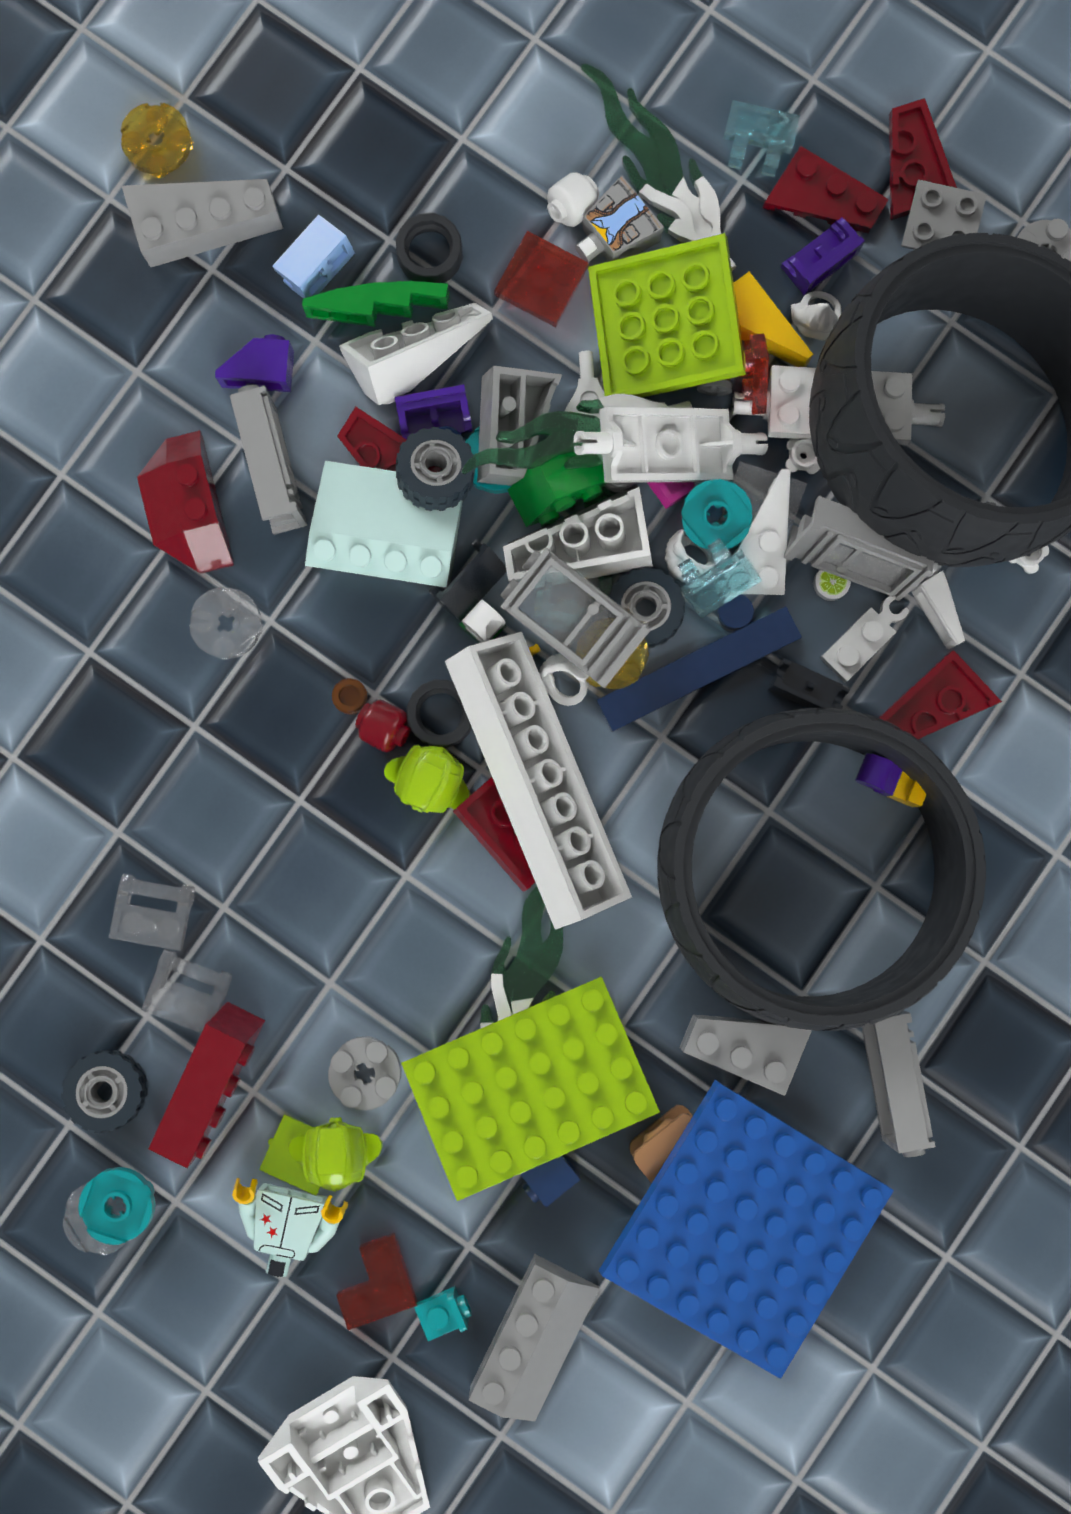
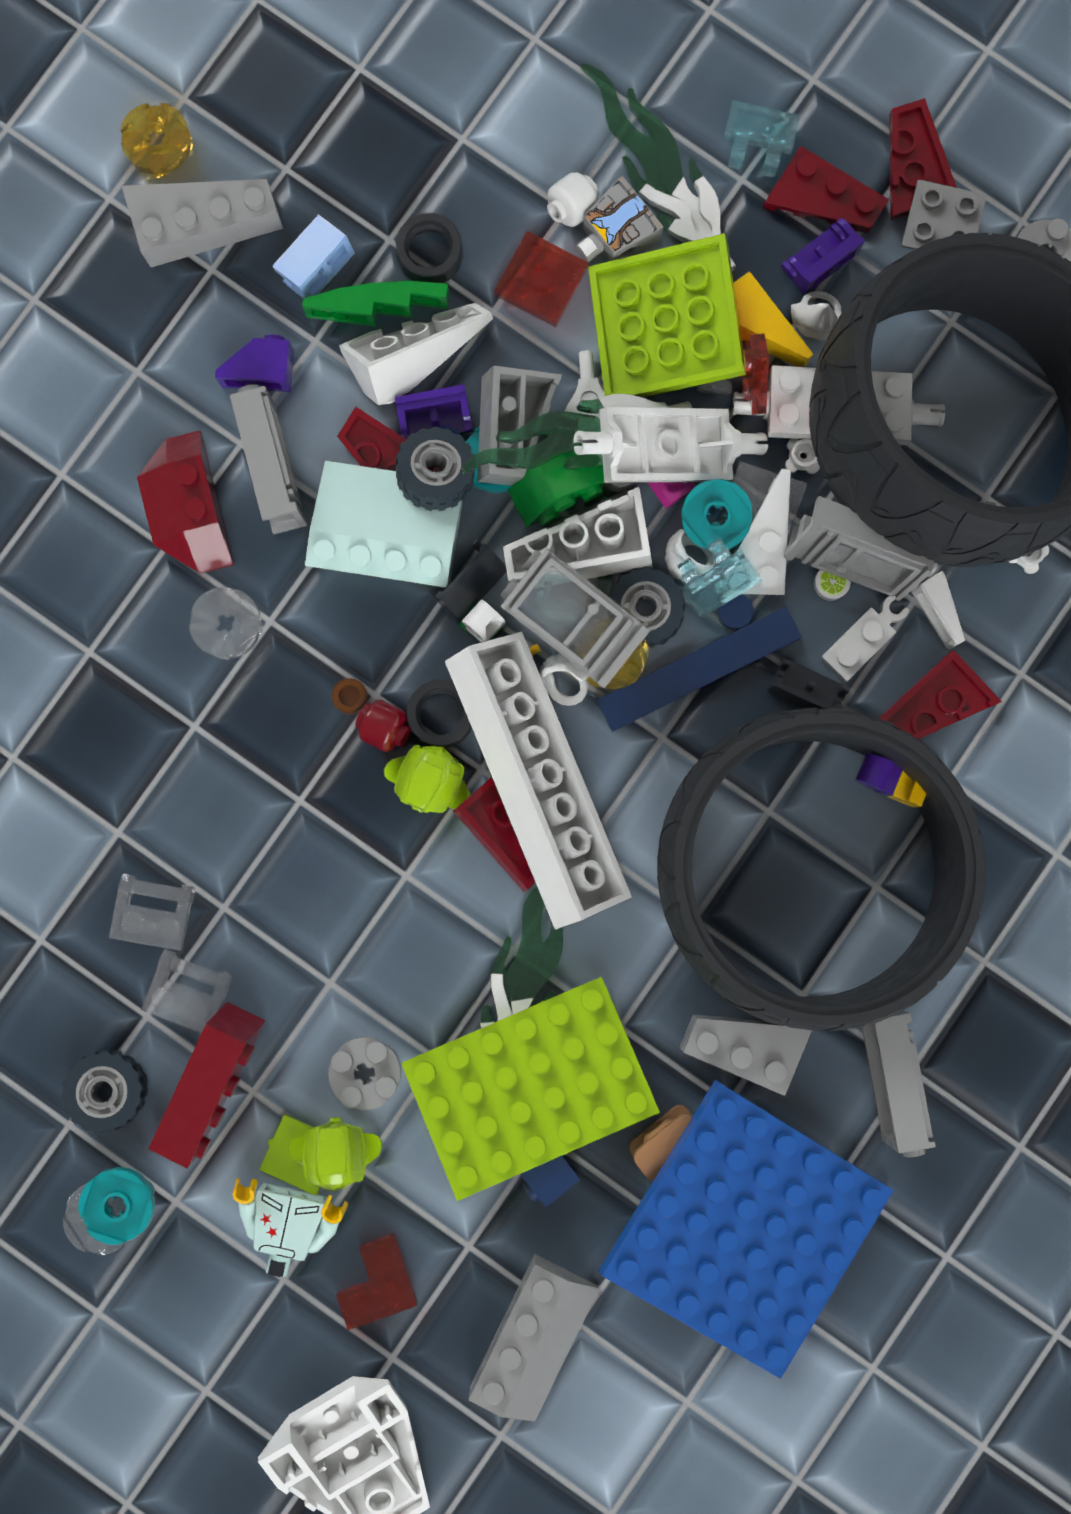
teal bracket [414,1286,472,1341] -> none

